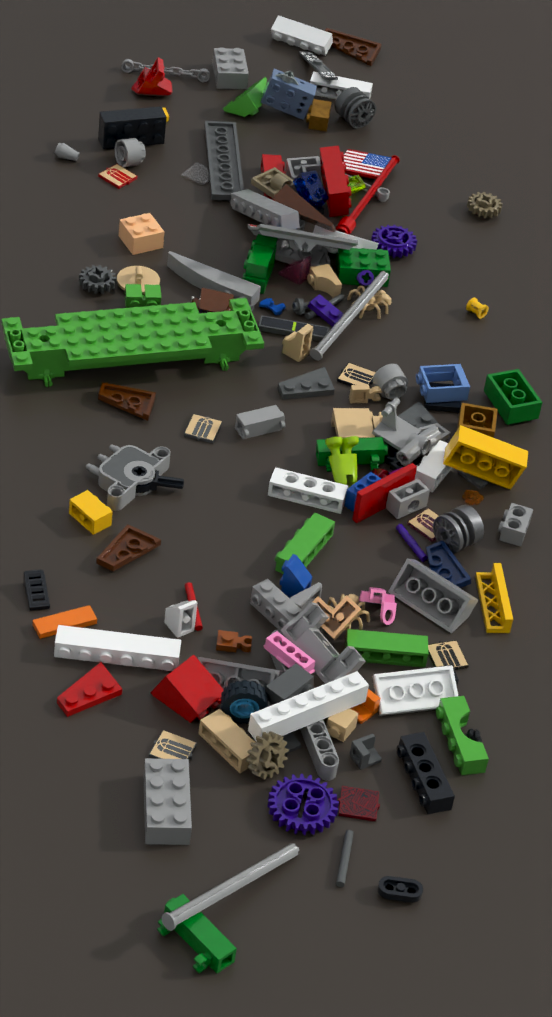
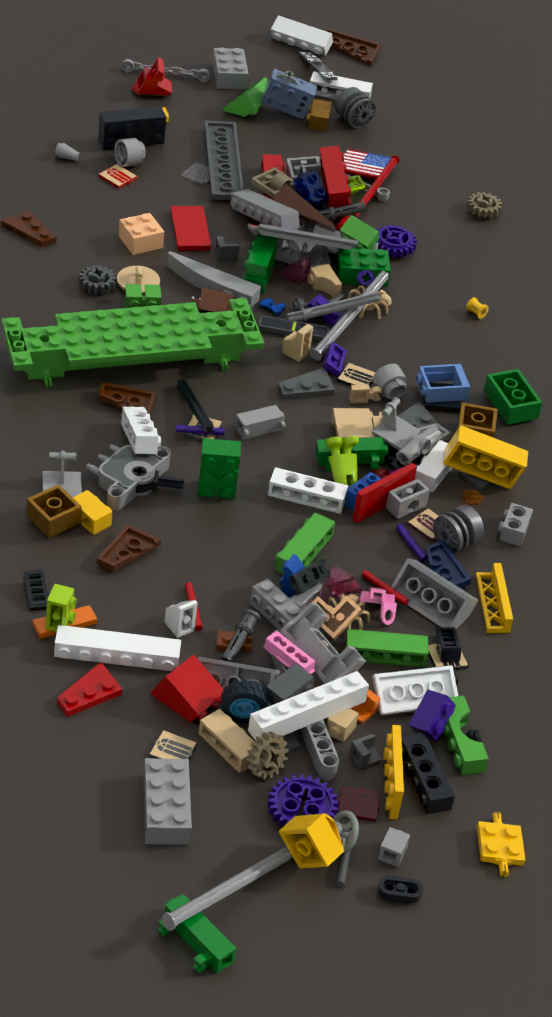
none -> reddish brown wing [1,211,57,247]
none -> pearl gold brick [26,484,82,538]
none -> light grey plate [42,450,82,497]
none -> lime brick [45,584,77,632]
none -> white brick [121,407,161,454]
none -> red tile [170,206,211,251]
none -> dark purple piece [176,425,225,436]
none -> black axle [177,379,214,433]
none -> green piece [197,438,241,499]
none -> dark grey panel [215,236,239,260]
none -> dark grey pin [220,609,261,662]
none -> yellow piece [278,810,359,868]
none -> light grey axle [287,291,380,321]
none -> black plate [288,557,331,596]
none -> dark grey pin [317,201,367,221]
none -> dark purple plate [322,341,347,376]
none -> clear pink slope [326,564,362,599]
none -> bright green piece [340,215,379,249]
none -> red bar [361,570,409,605]
none -> light grey brick [378,827,410,867]
none -> yellow plate [383,725,404,820]
none -> dark purple brick [408,689,456,741]
none -> black slope [435,627,461,662]
none -> yellow plate [476,812,526,877]

